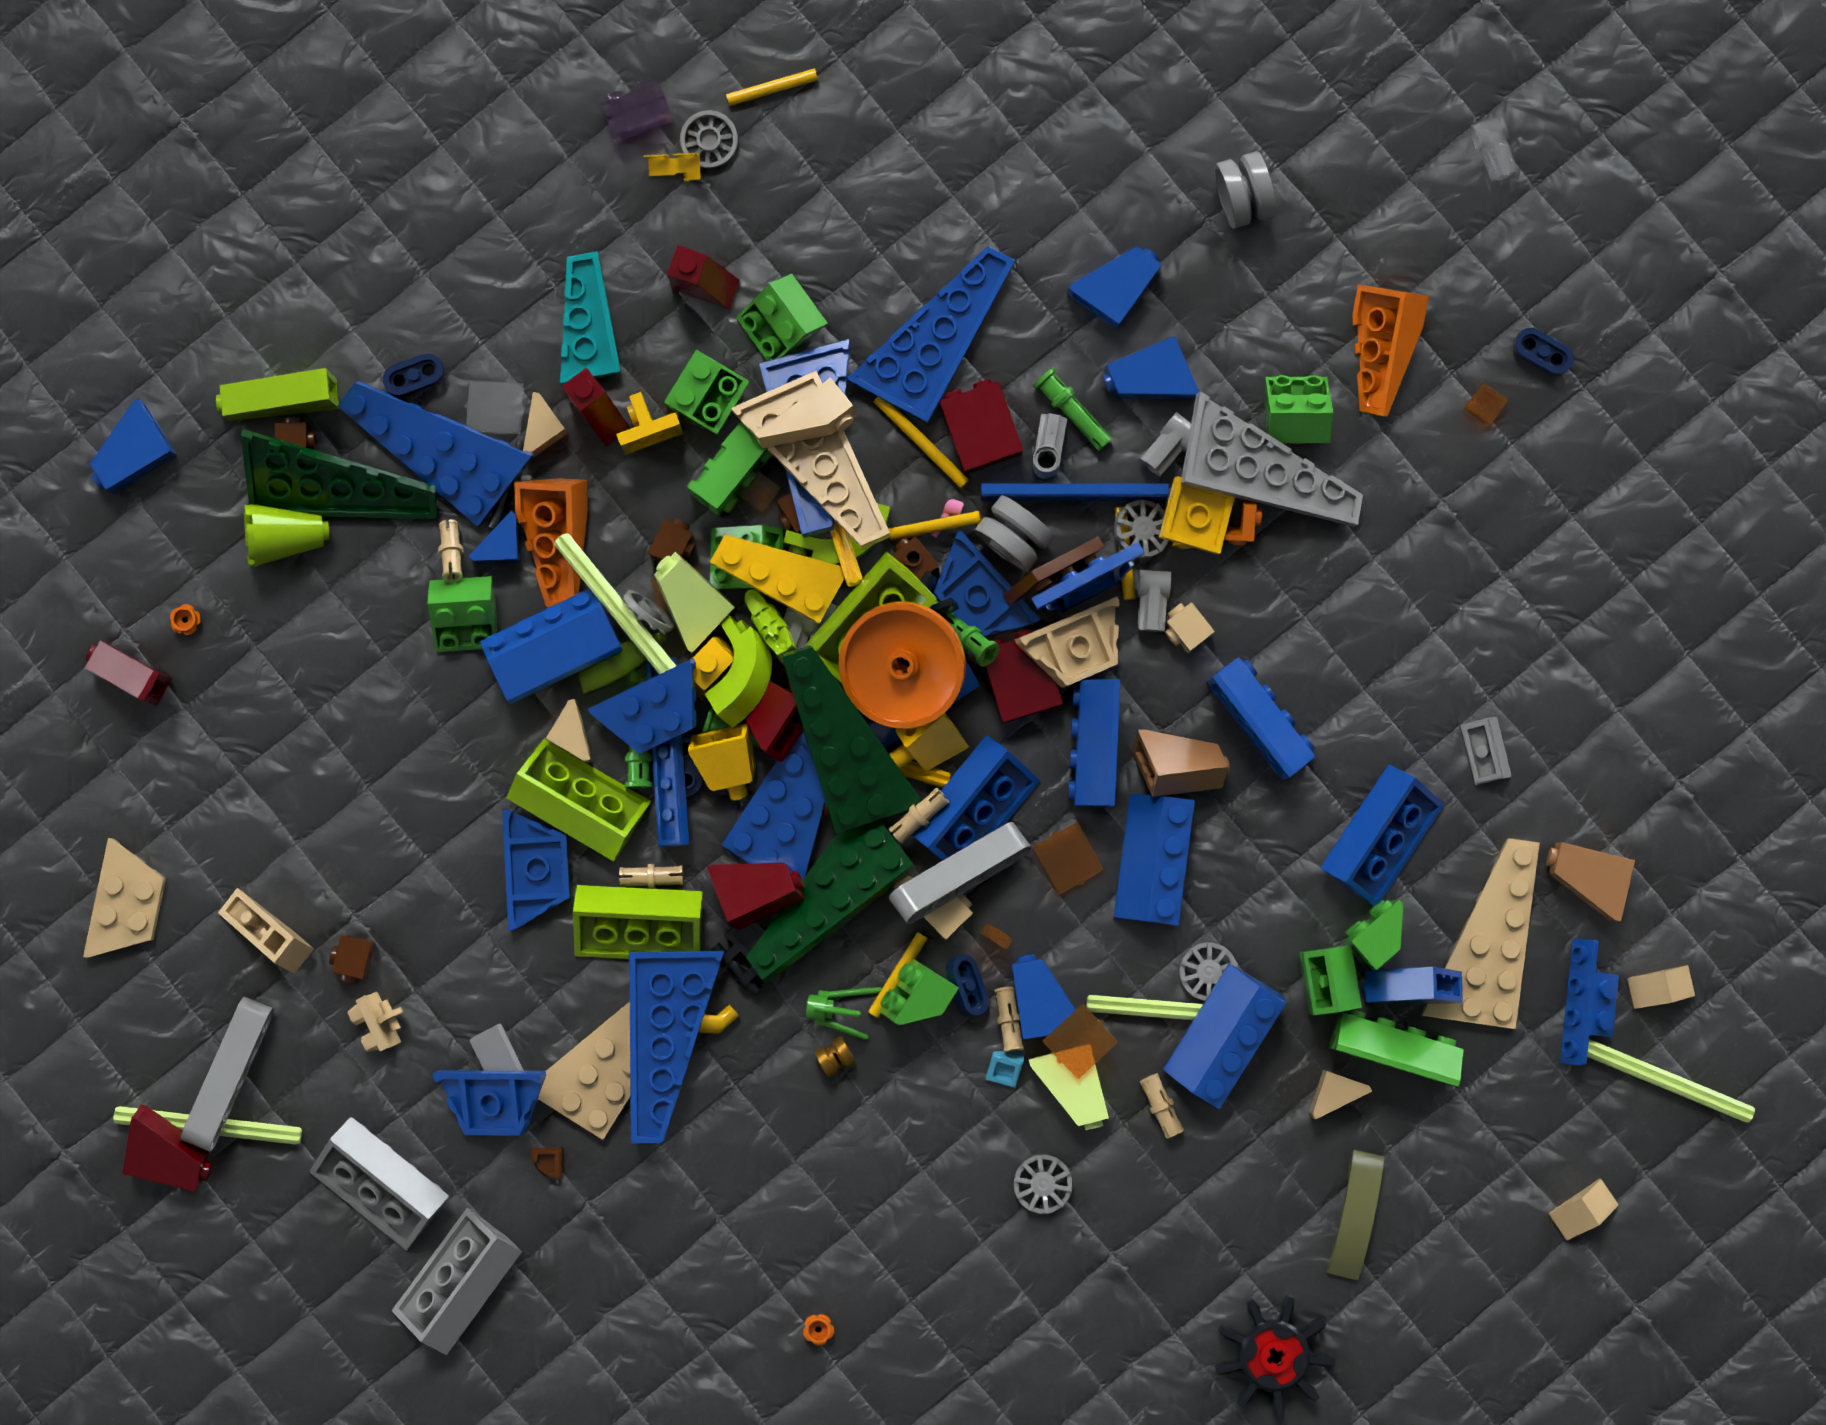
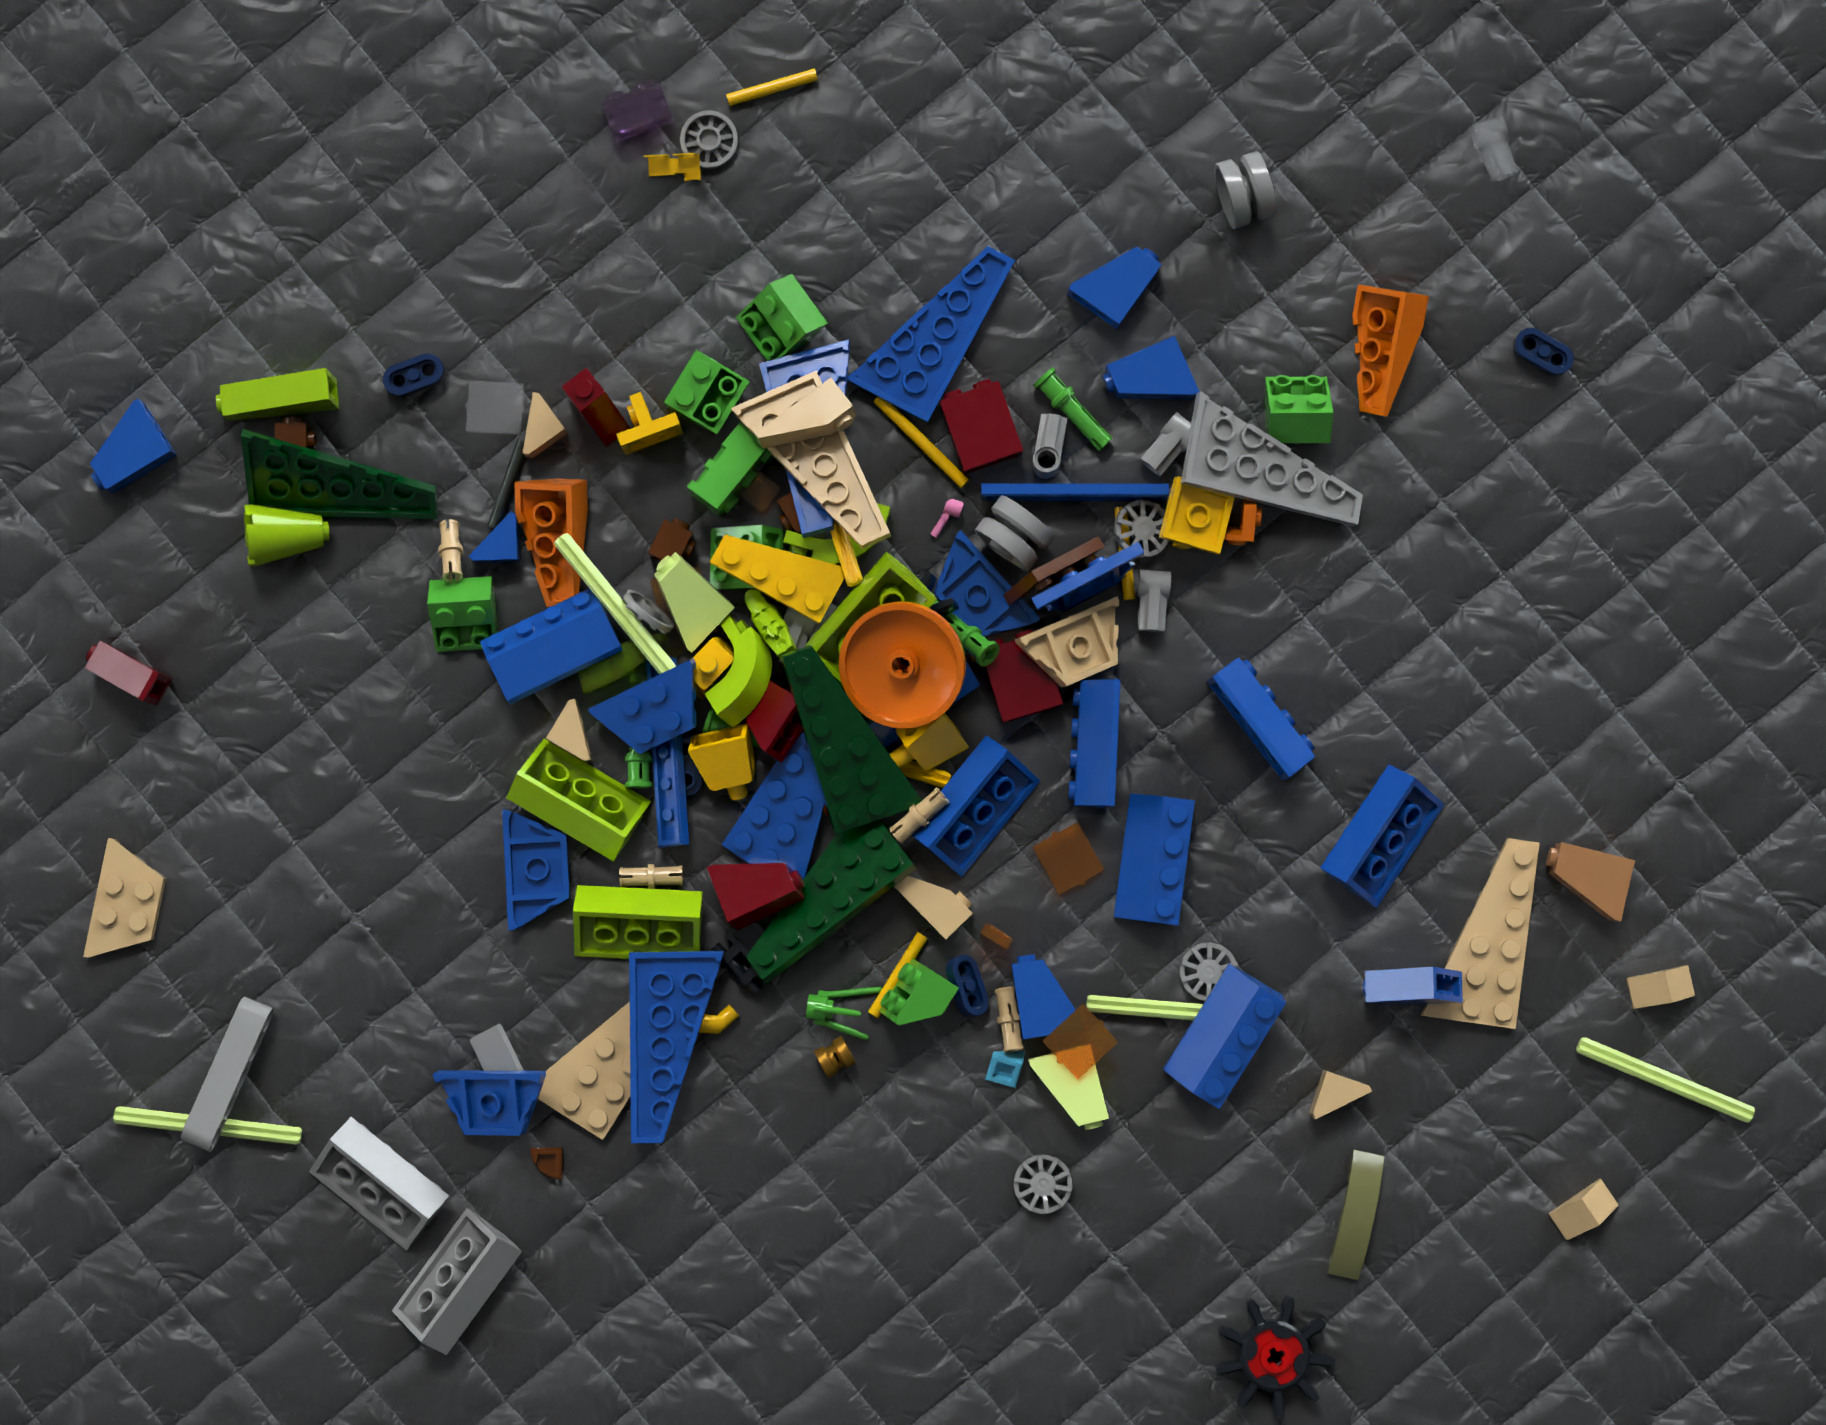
dark red slope [122,1105,212,1192] -> none
orange plate [170,604,201,635] -> none
tan slope [218,888,314,974] -> none
reddish brown brick [329,935,376,984] -> none
blue wing [338,381,535,526] -> none
tan hips [348,992,403,1052] -> none
teal wing [560,251,622,385] -> none
dark red slope [667,245,740,310] -> none
orange plate [803,1314,834,1346] -> none
yellow bar [889,511,982,541] -> none
light grey beam [889,822,1032,924] -> none
reddish brown brick [892,536,939,580] -> none
medium nougat slope [1132,729,1230,797] -> none
tan pin [1139,1073,1184,1139] -> none
tan brick [1165,602,1215,654] -> none
bright green slope [1298,945,1362,1015] -> none
bright green slope [1328,1009,1464,1087] -> none
bright green slope [1343,899,1403,970] -> none
light grey slope [1461,717,1511,785] -> none
clear orange tile [1464,382,1508,426] -> none
blue bracket [1560,938,1619,1066] -> none

